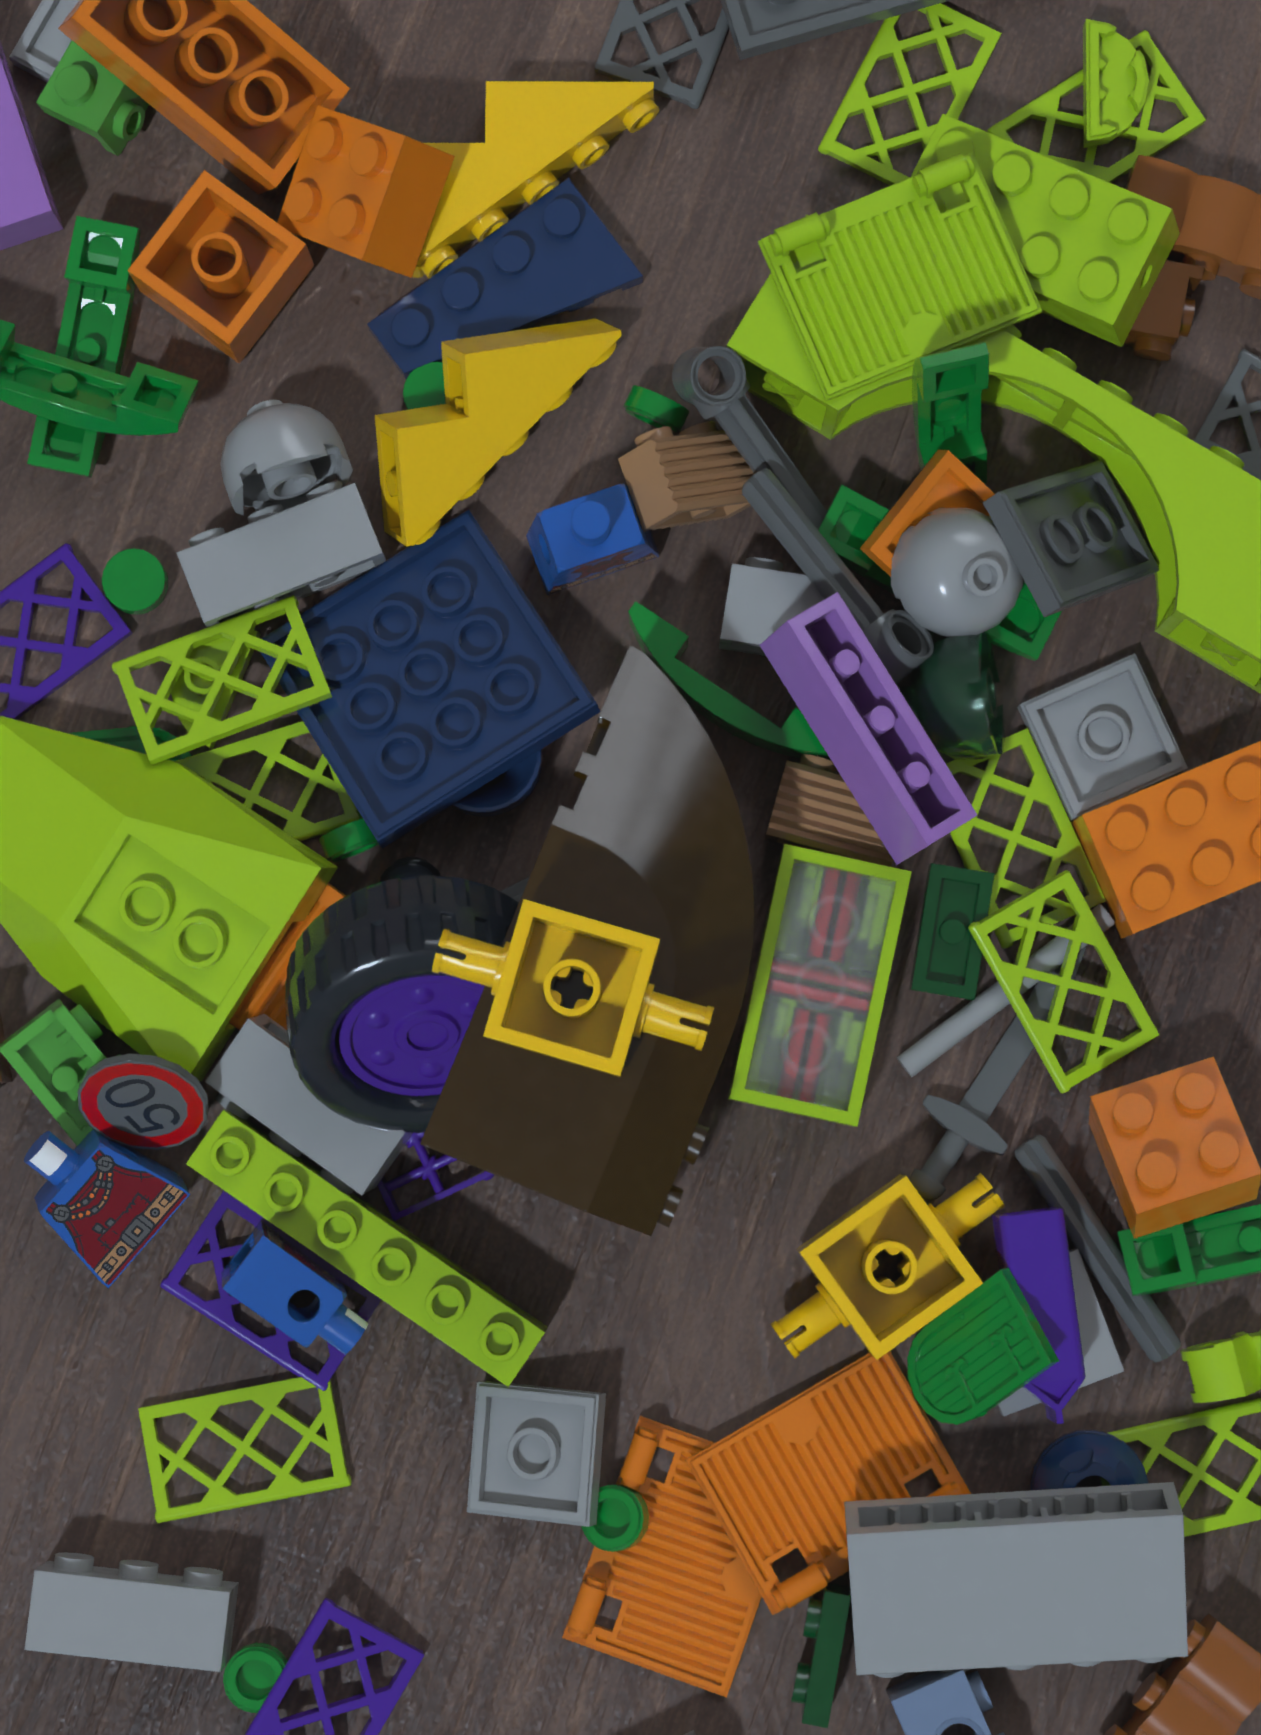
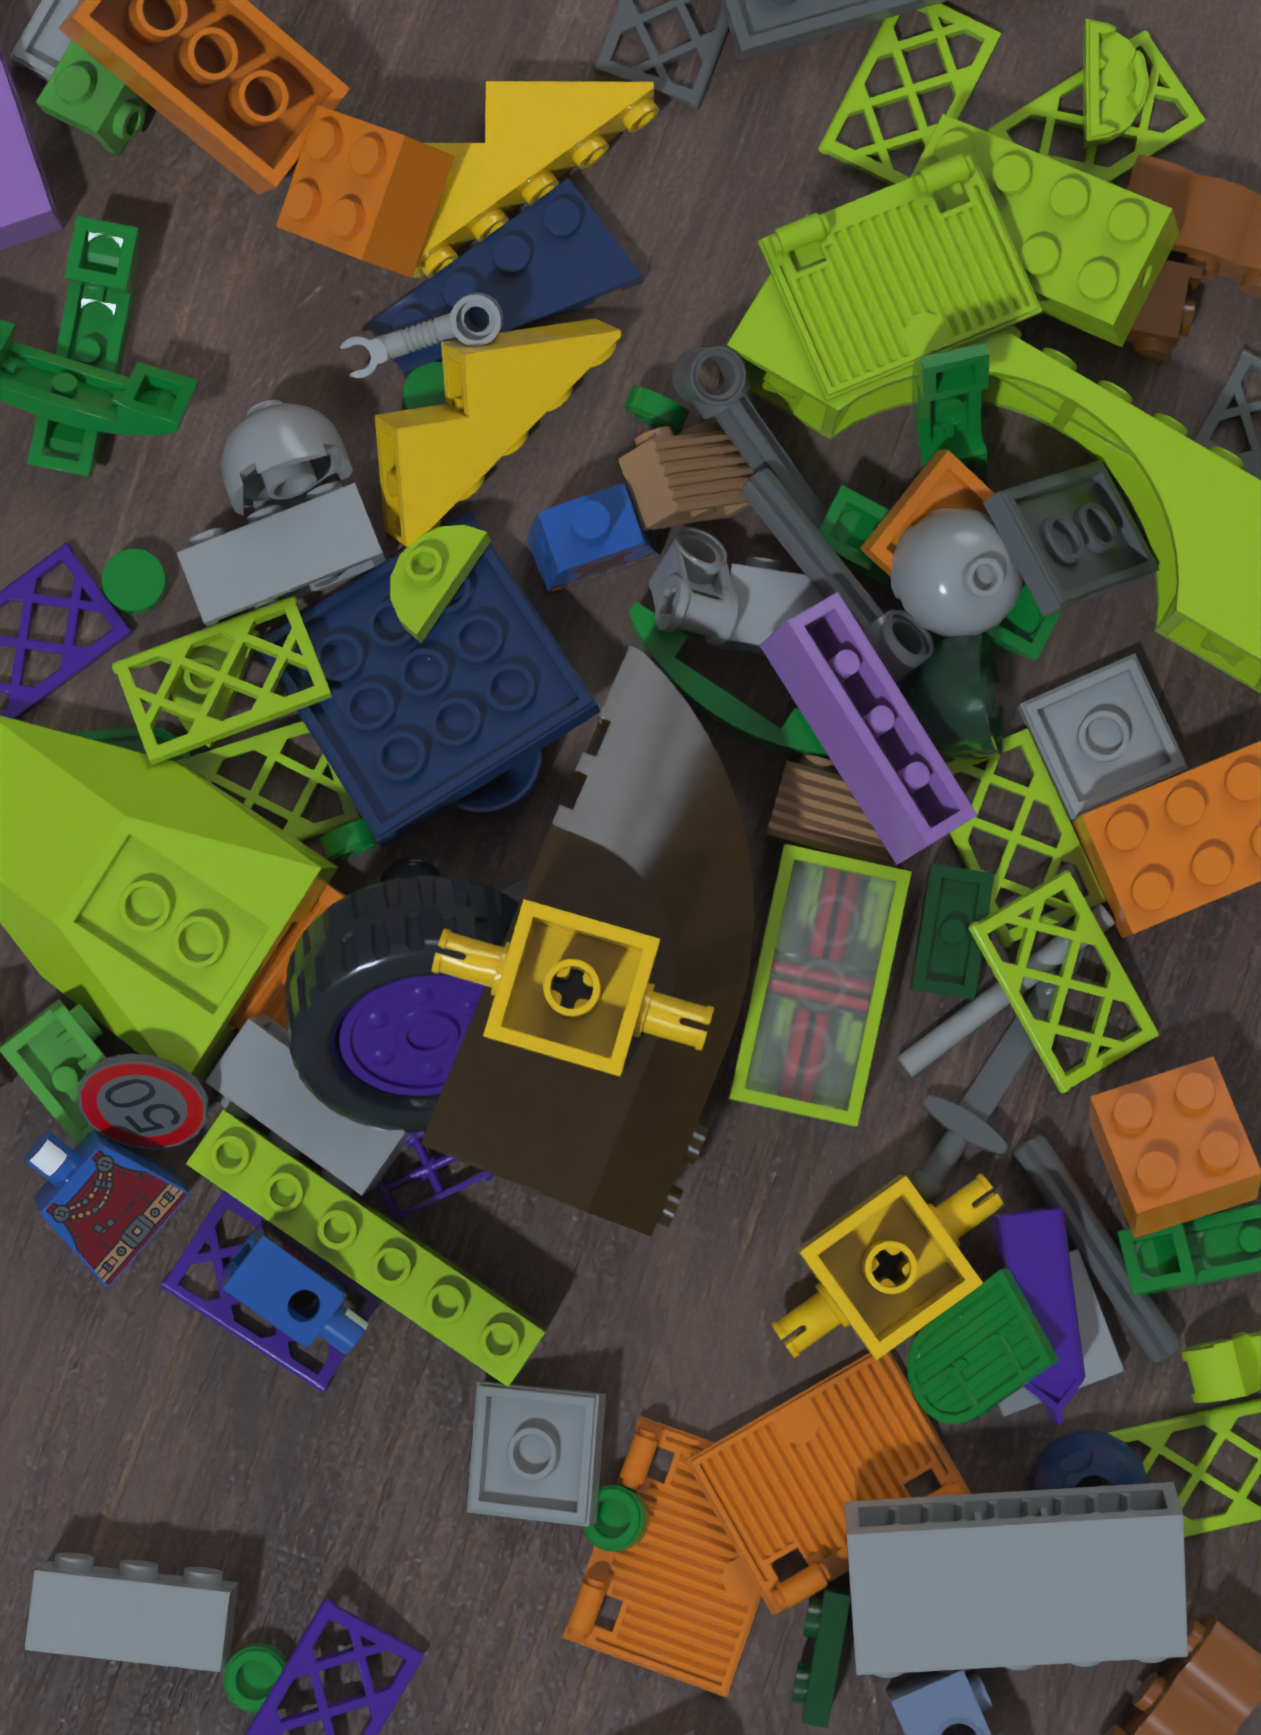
orange brick [127,170,314,364] -> none
lime window [138,1373,352,1523] -> none
none -> light grey brick [340,292,503,378]
none -> lime plate [390,525,491,643]
none -> light grey piece [649,527,739,647]

